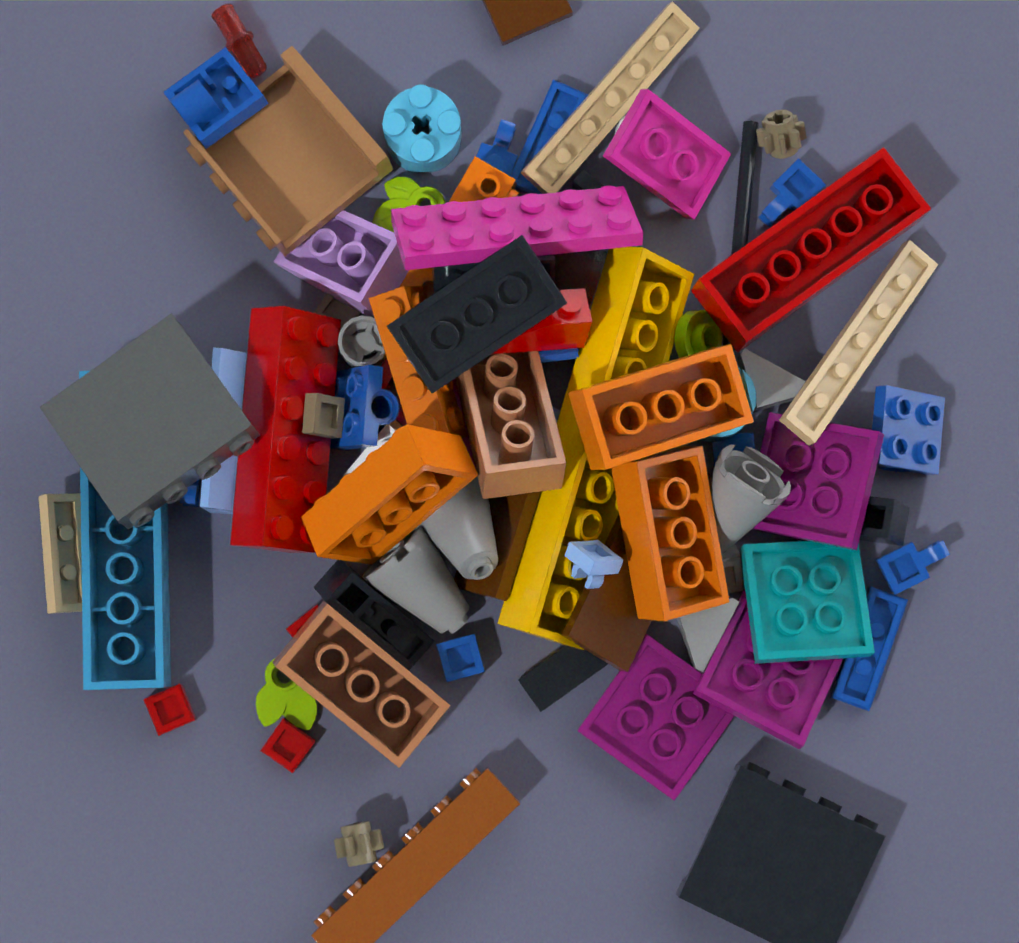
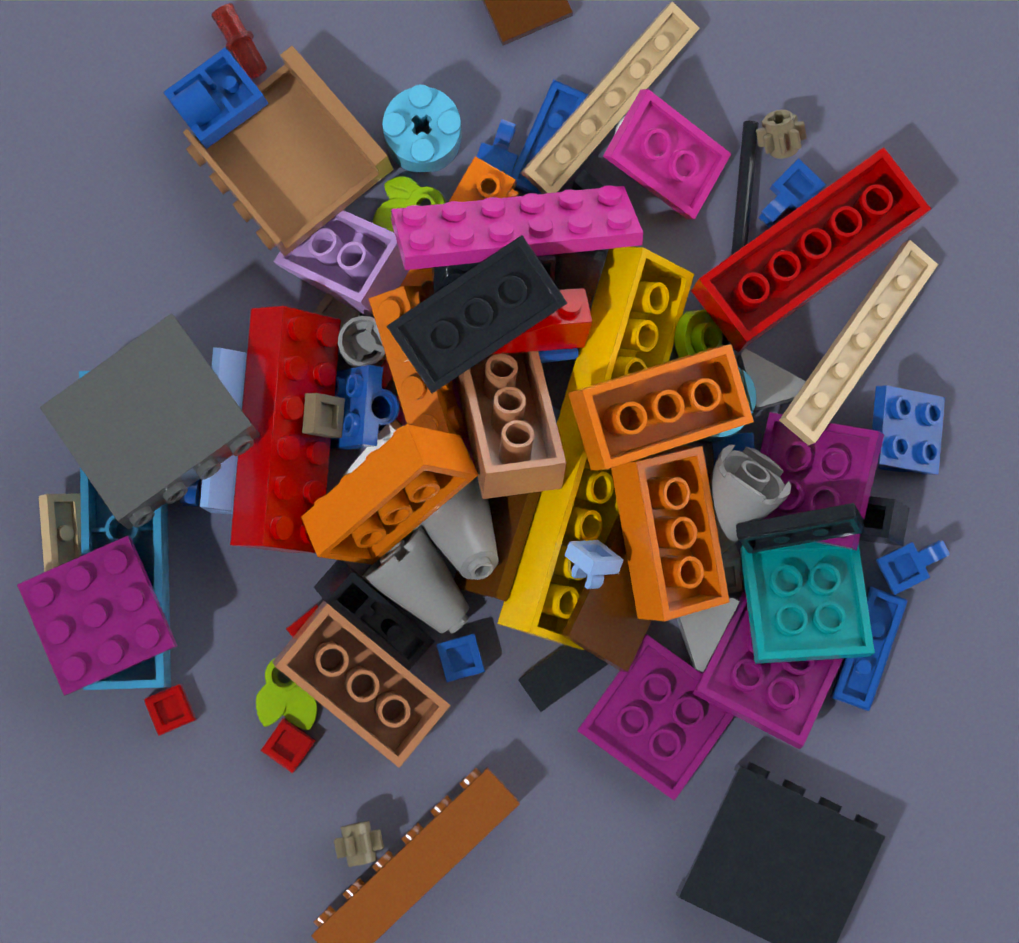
none -> magenta plate [17,536,178,696]
none -> black tile [736,503,865,554]

